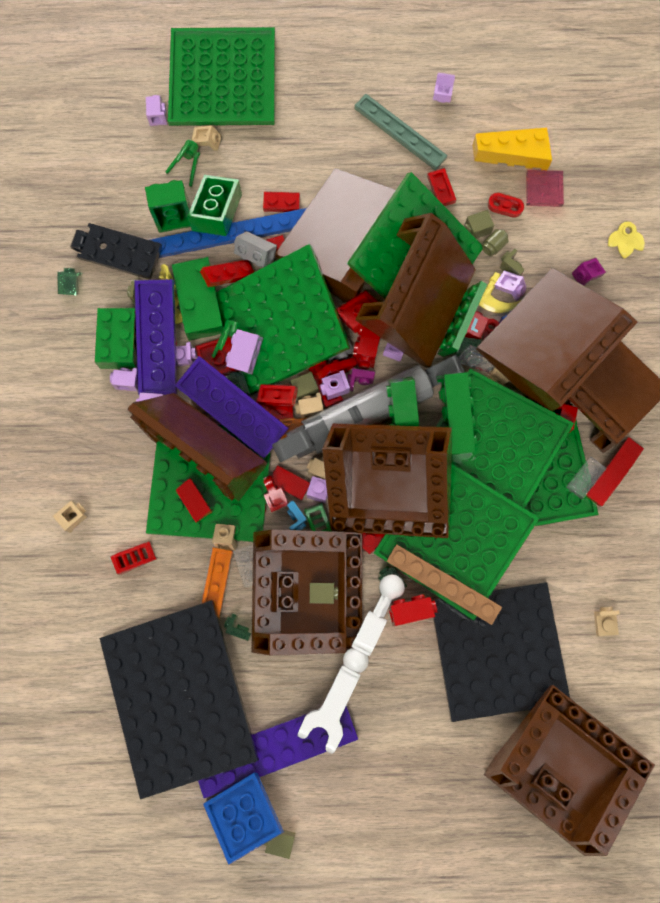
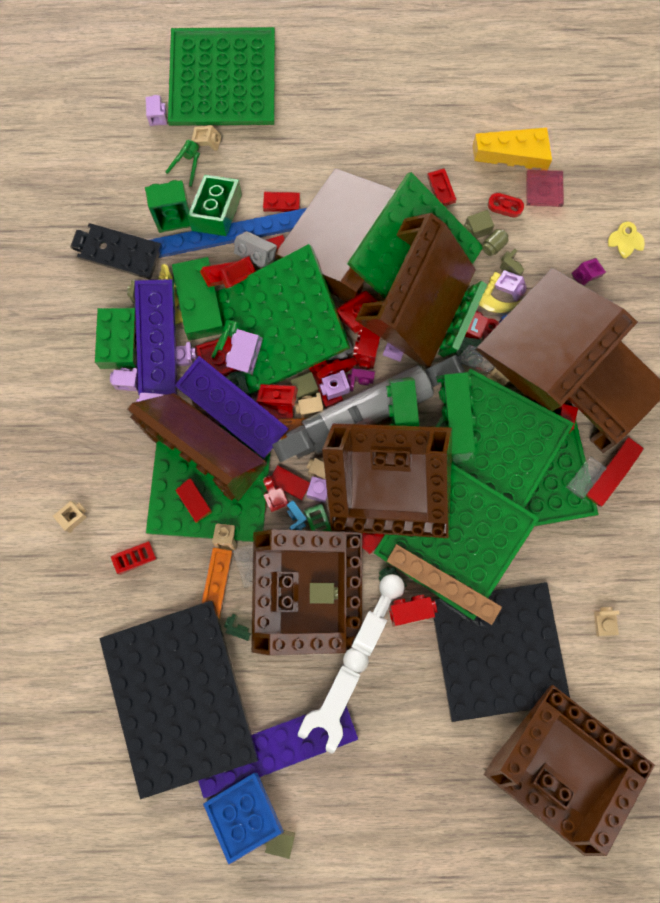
clear green bracket [57,268,81,295] -> none
sand green tile [354,94,447,171] -> none
lavender bracket [433,73,455,103] -> none
none -> red tile [218,256,256,288]

